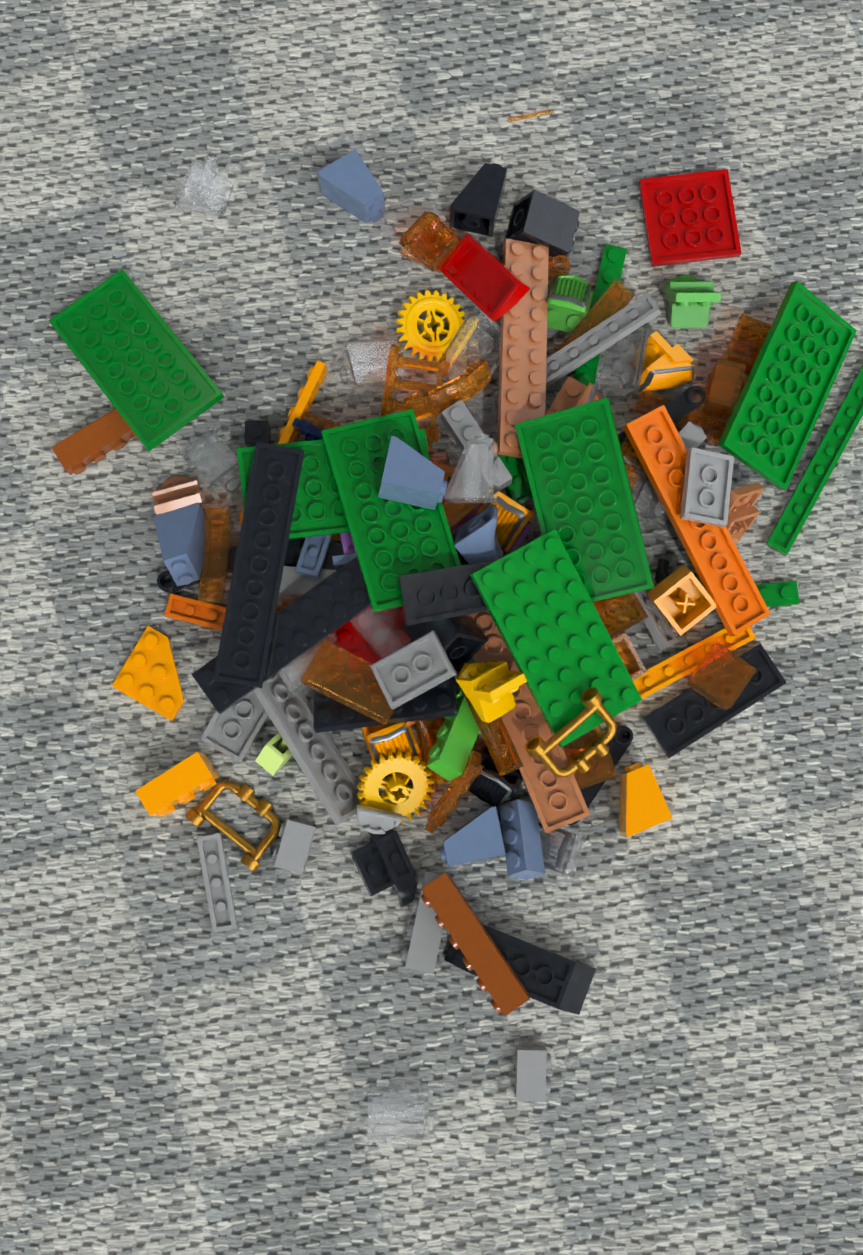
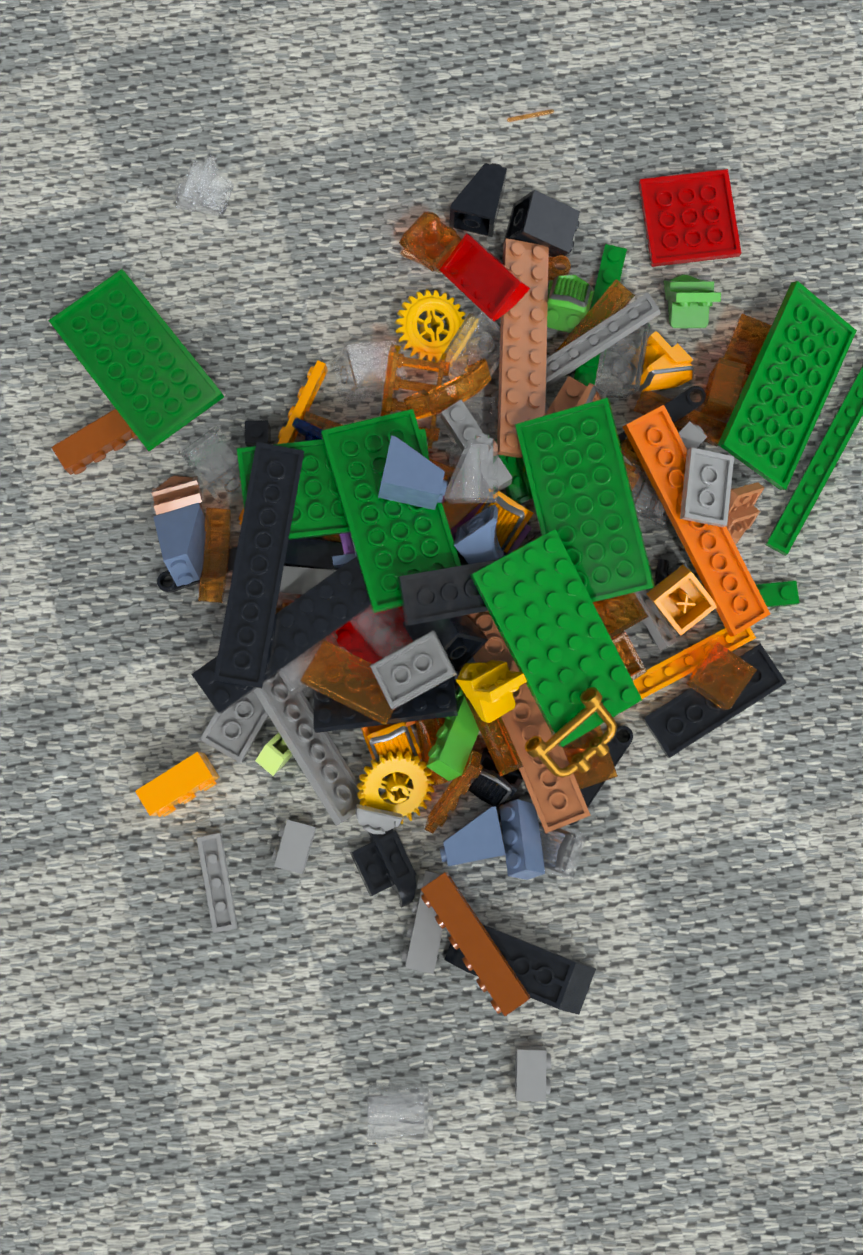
light orange plate [112,626,185,721] -> none
orange plate [164,594,226,631] -> none
pearl gold bar [185,781,281,872] -> none
sand blue plate [295,535,332,579] -> none
sand blue slope [317,149,385,224] -> none
light orange slope [620,762,673,837] -> none

